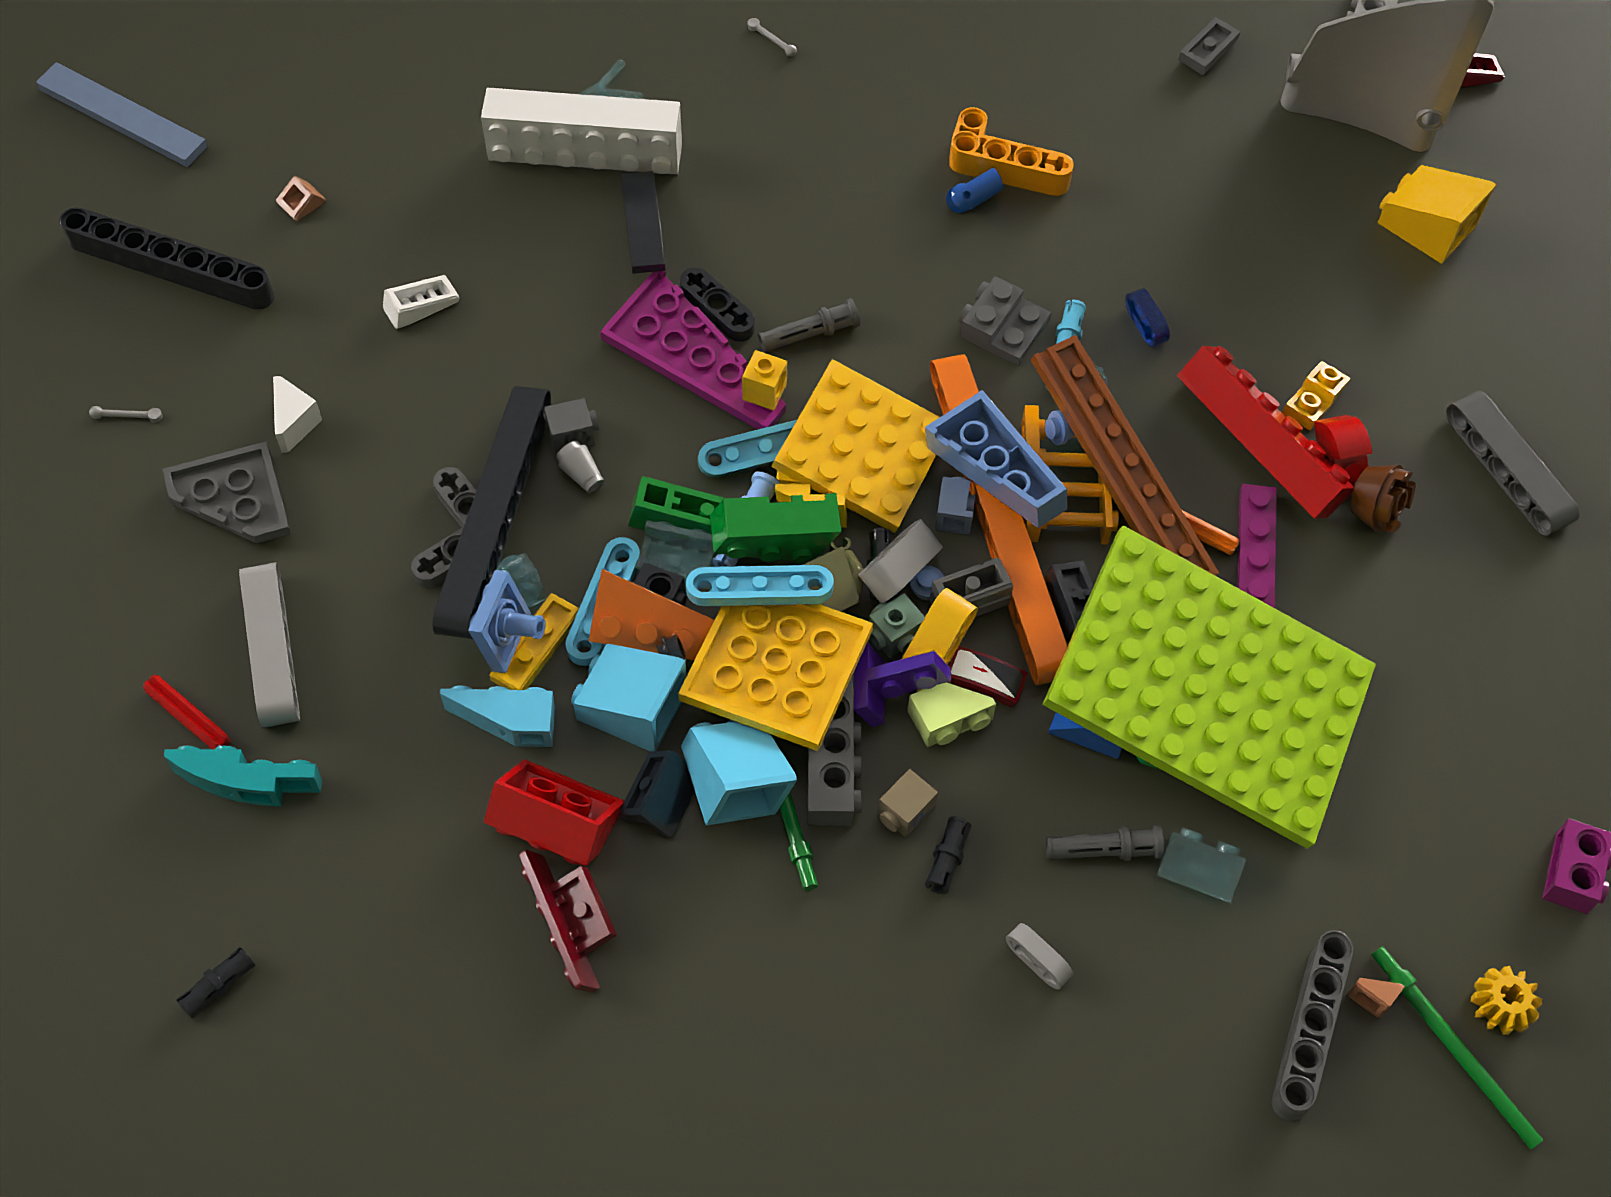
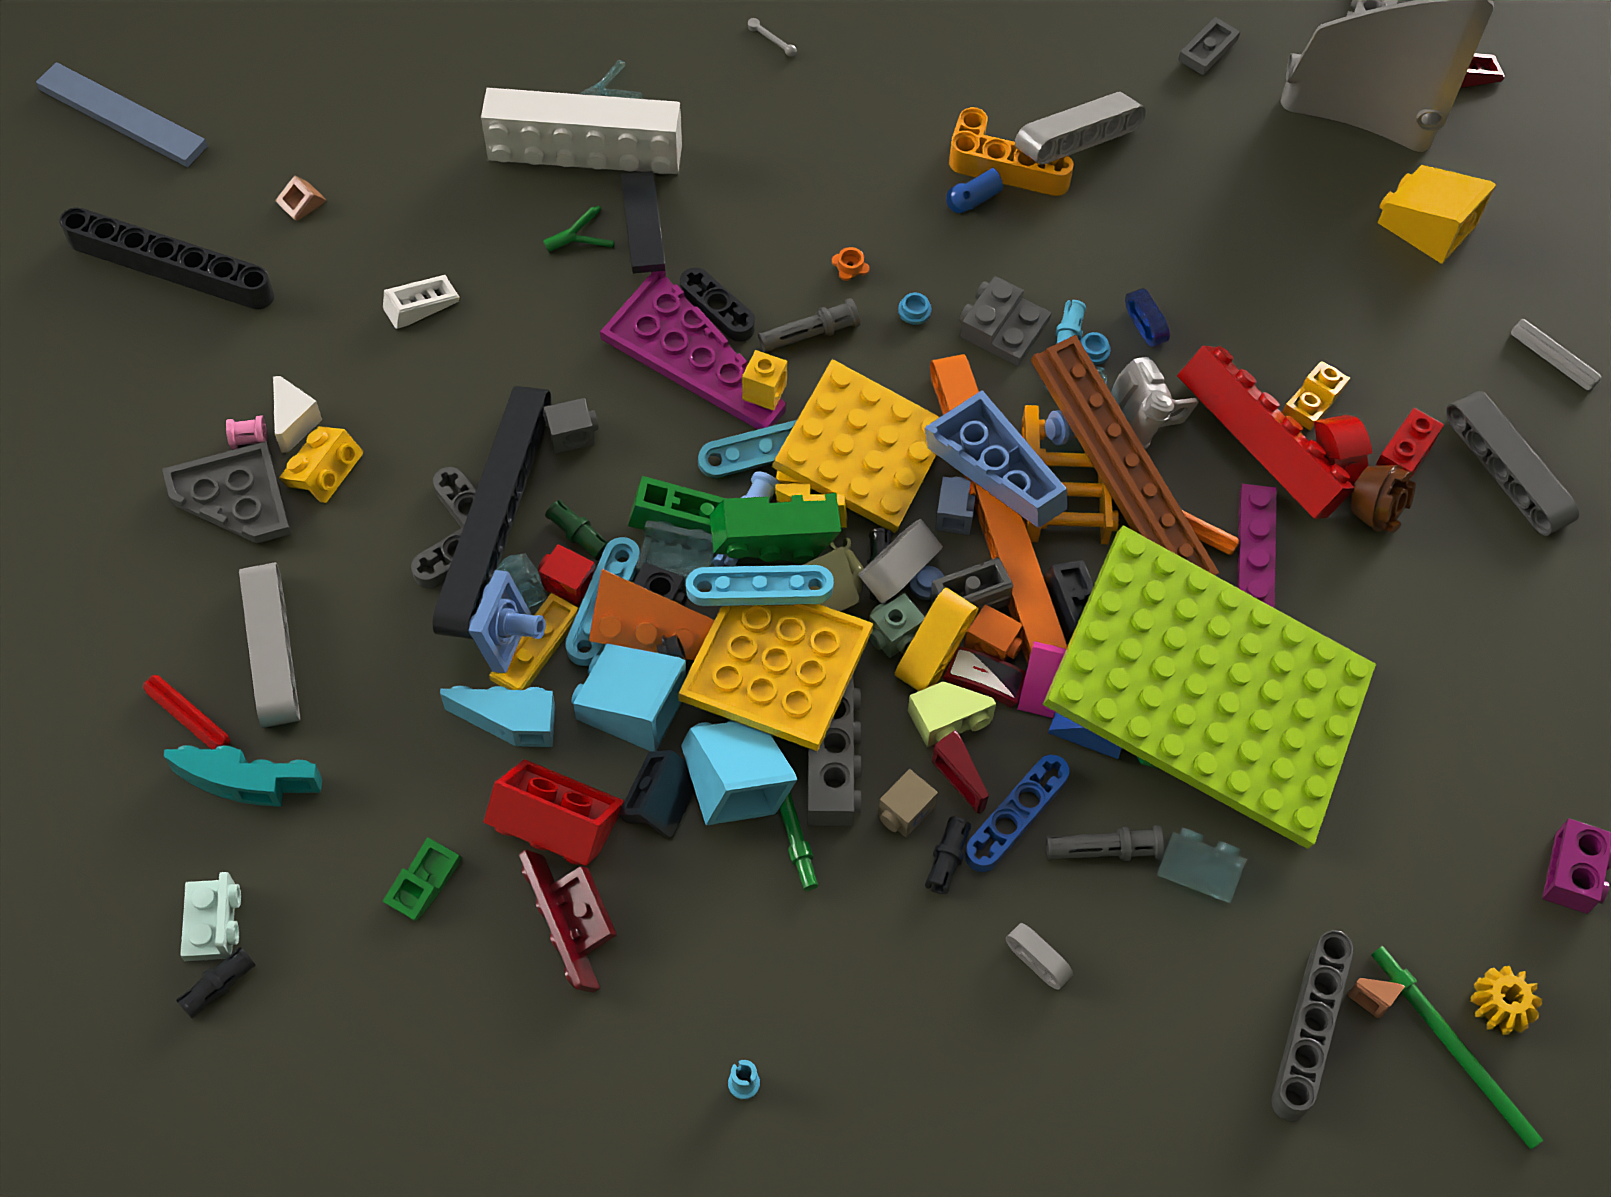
light grey hinge [89,406,163,423] -> none
light grey cone [556,441,604,493] -> none
dark purple bracket [854,644,951,727] -> none
none -> light aqua bracket [181,872,241,961]
none -> bright pink bush [226,415,268,450]
none -> yellow bracket [279,426,363,503]
none -> green slope [382,837,463,921]
none -> red brick [538,544,596,607]
none -> green plant [543,206,615,252]
none -> dark green pin [545,499,610,561]
none -> medium azure pin [728,1060,760,1100]
none -> orange plate [832,247,870,281]
none -> dark azure plate [898,292,932,325]
none -> dark red slope [932,730,989,814]
none -> orange brick [964,604,1024,662]
none -> blue beam [965,755,1069,872]
none -> light grey beam [1015,92,1147,165]
none -> dark pink slope [1017,641,1066,718]
none -> dark azure plate [1080,332,1111,365]
none -> light grey piece [1111,357,1198,449]
none -> red brick [1375,408,1444,480]
none -> light grey axle [1511,319,1601,391]

